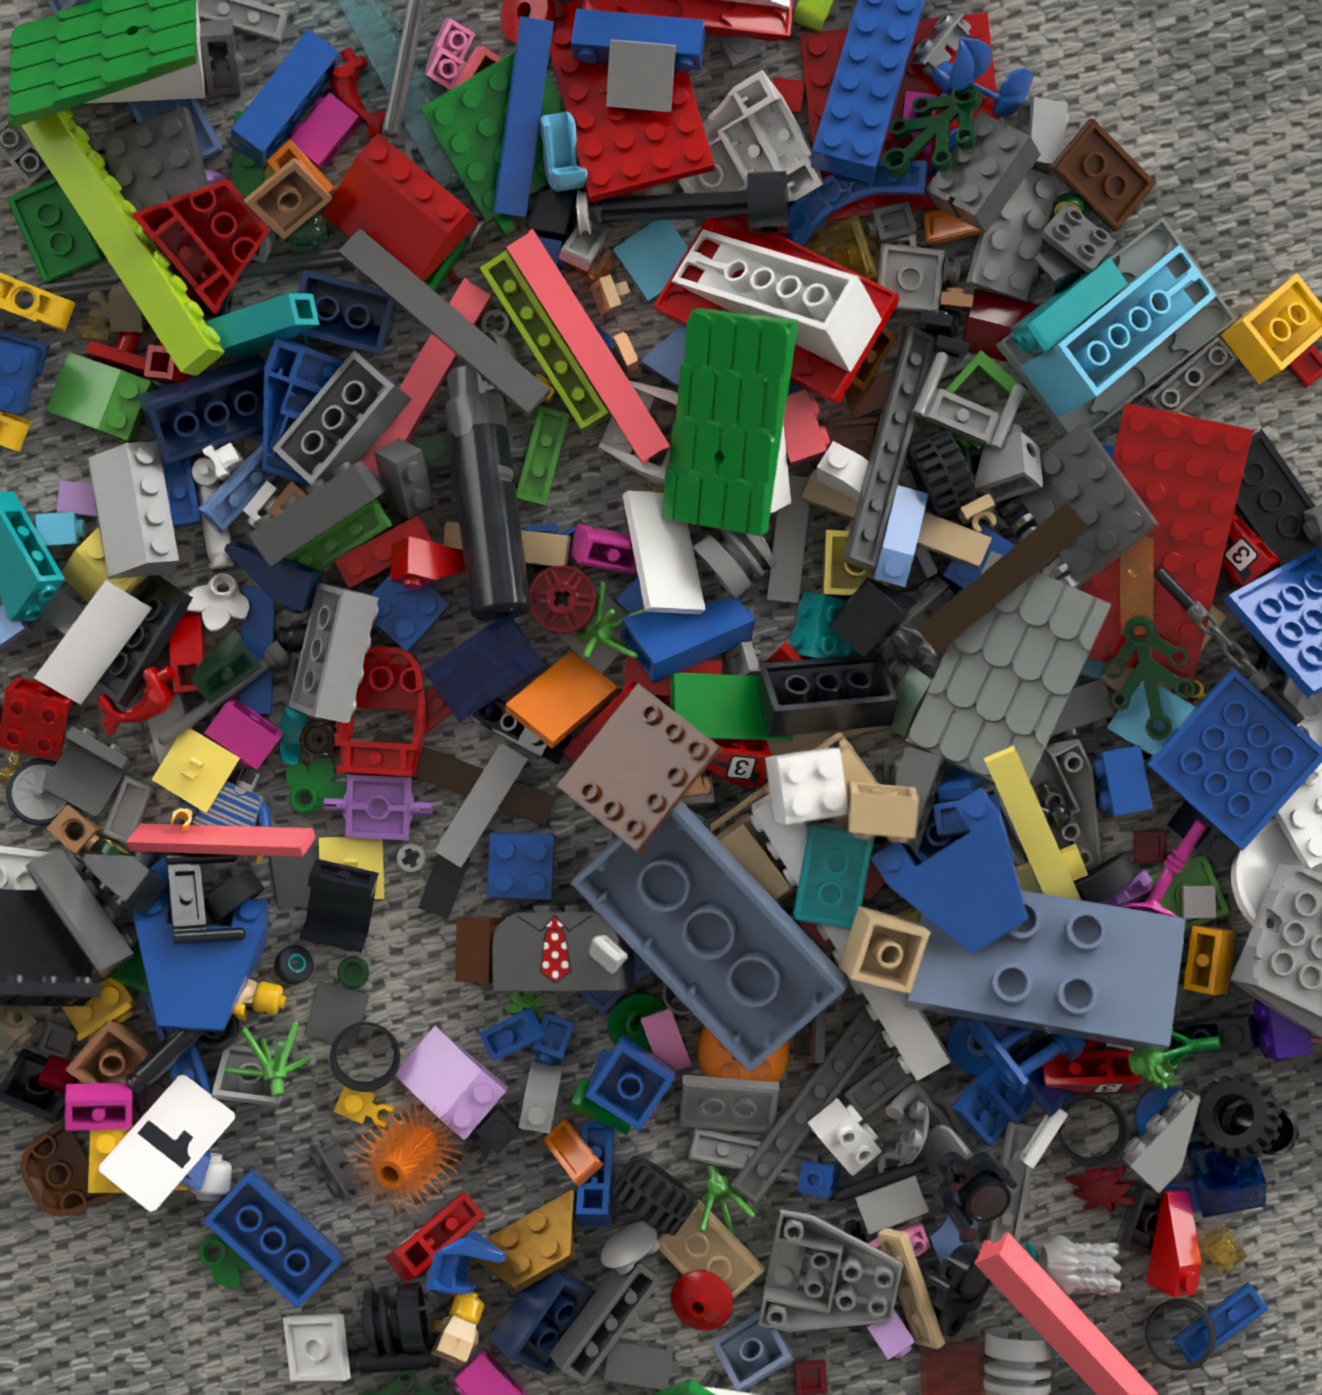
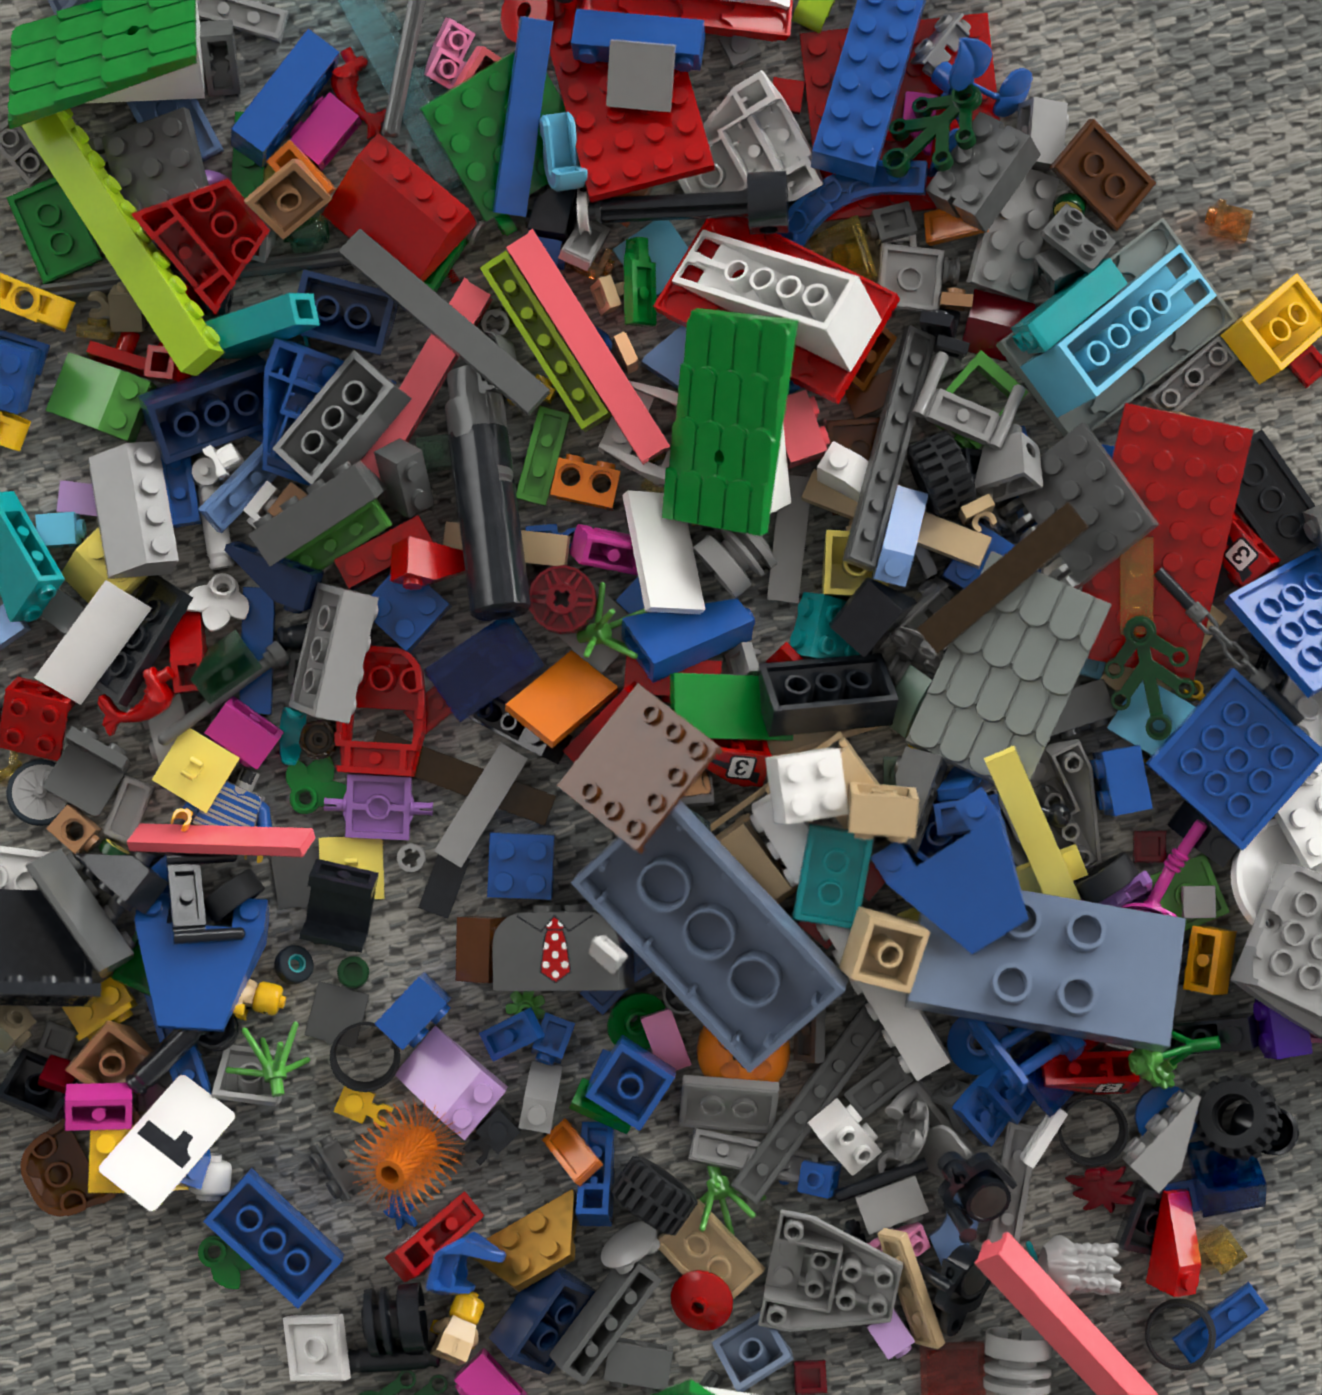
none -> blue brick [374,972,452,1050]
none -> blue plant [383,1194,418,1230]
none -> orange brick [550,454,621,511]
none -> green hinge [624,237,657,328]
none -> clear orange bracket [1205,199,1253,243]

